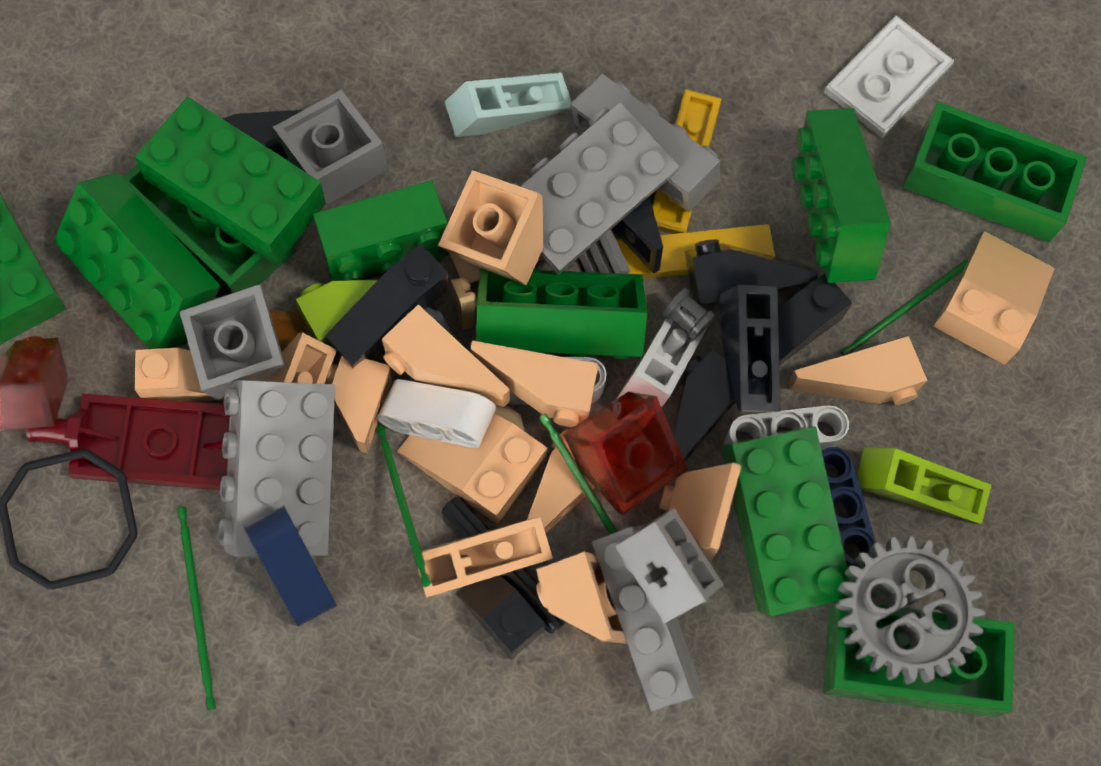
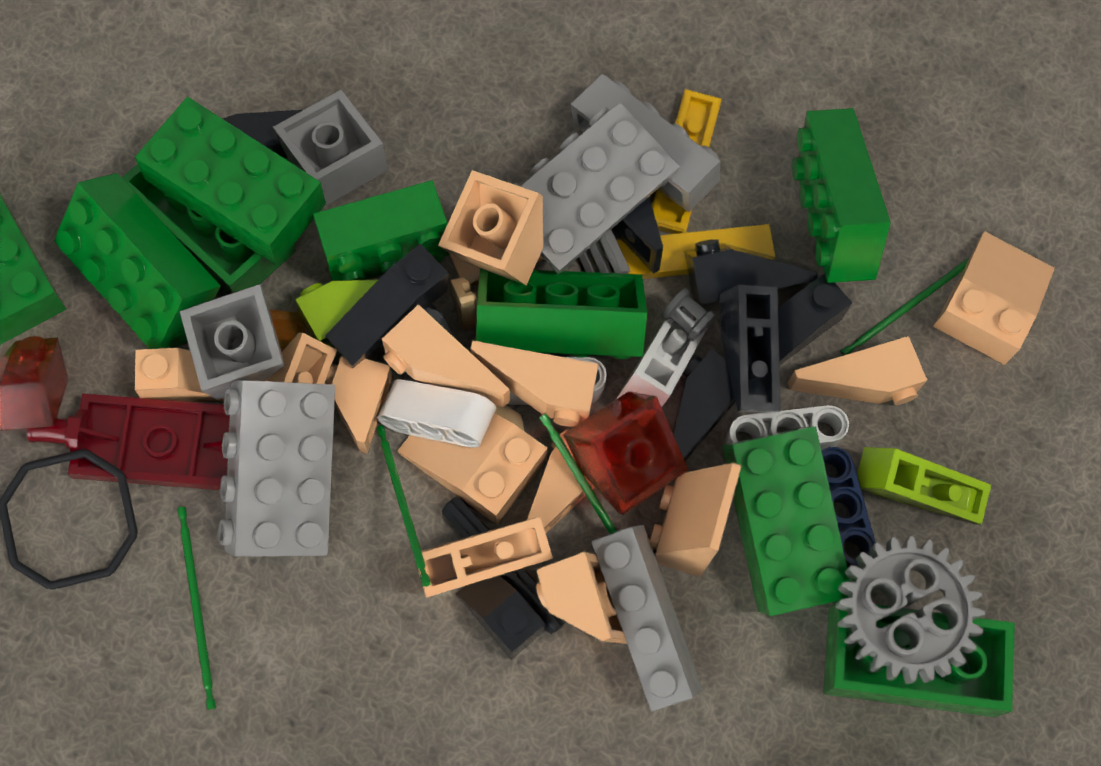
dark blue beam [244,506,337,627] -> none
light aqua slope [445,73,572,138] -> none
light grey brick [615,508,724,623] -> none
white tile [824,16,954,139] -> none
green brick [902,101,1088,243] -> none

